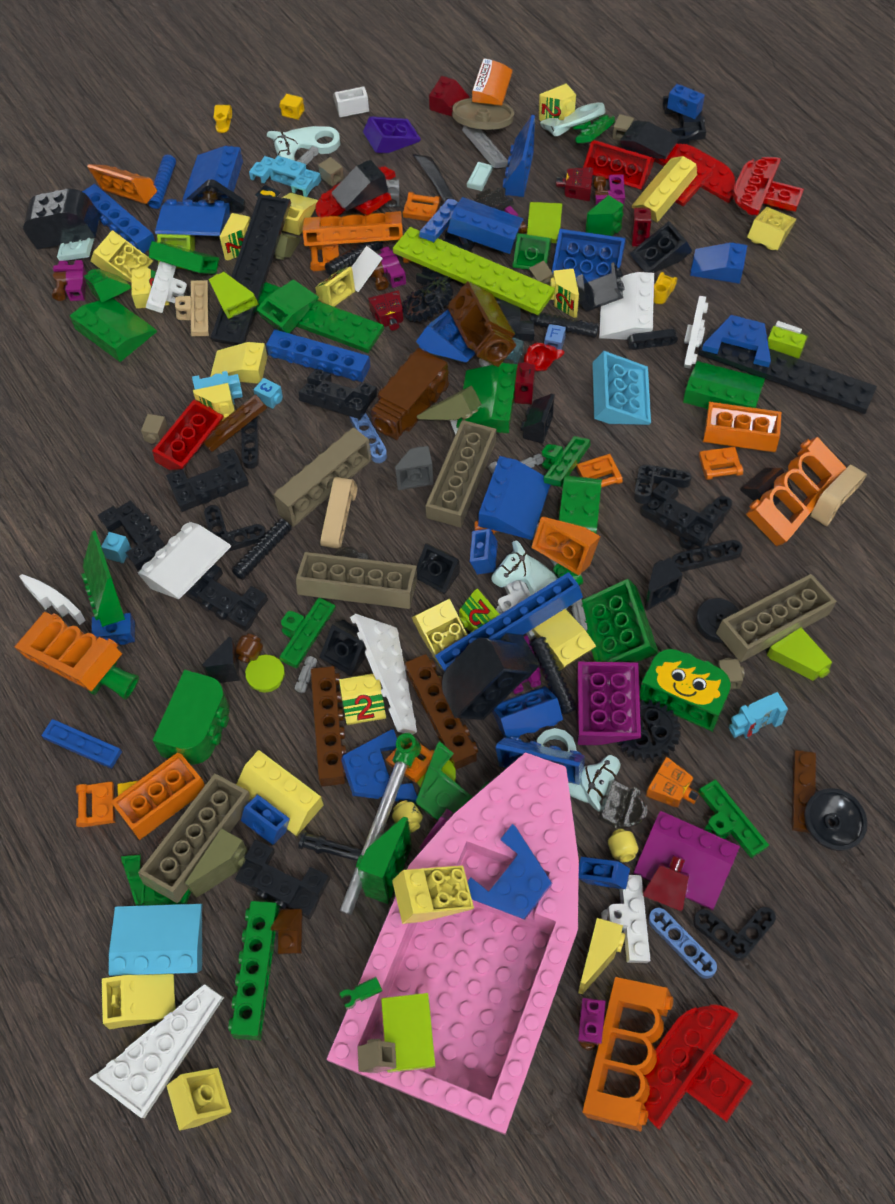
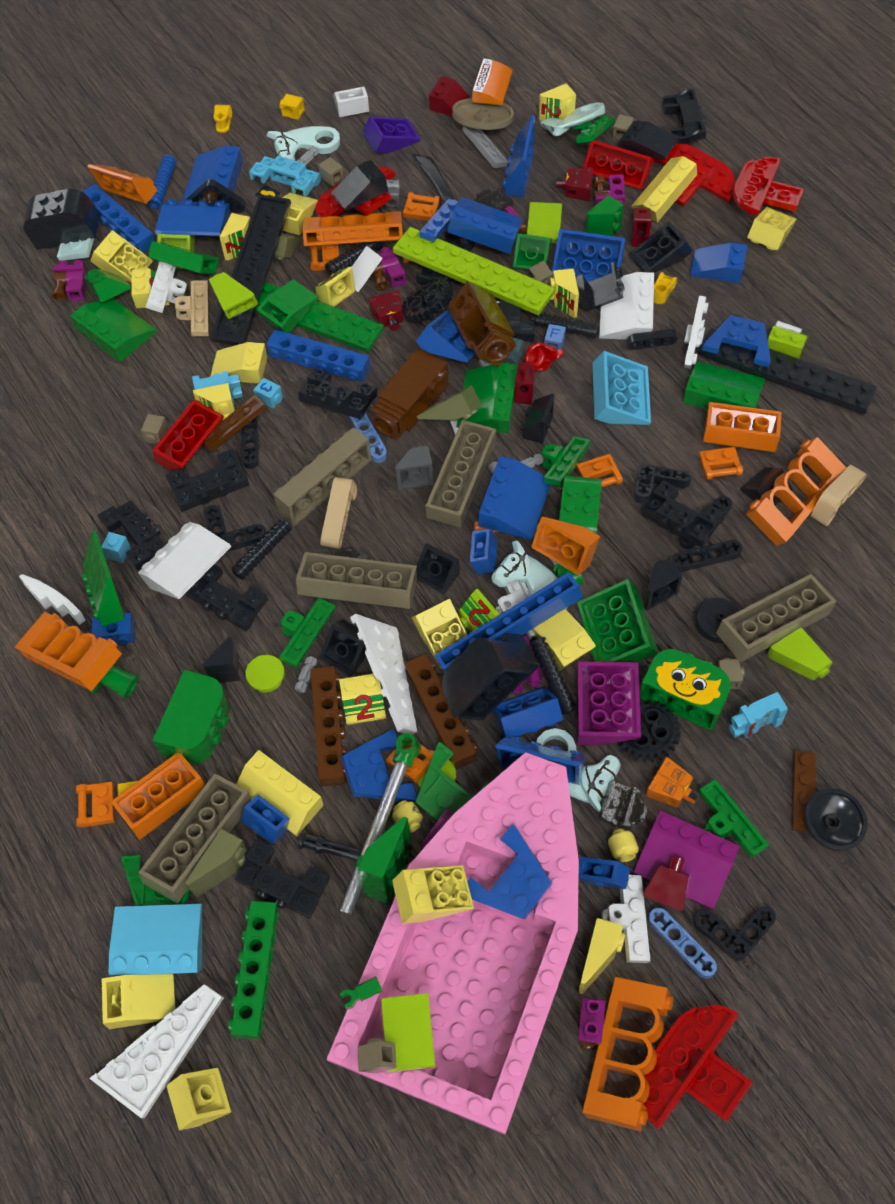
blue plate [41,719,122,769] -> none
reddish brown head [235,633,263,664] -> none
reddish brown slope [270,909,302,955] -> none
light aqua tile [467,162,493,191] -> none
light grey axle [571,599,588,631] -> none
blue brick [667,84,705,119] -> none

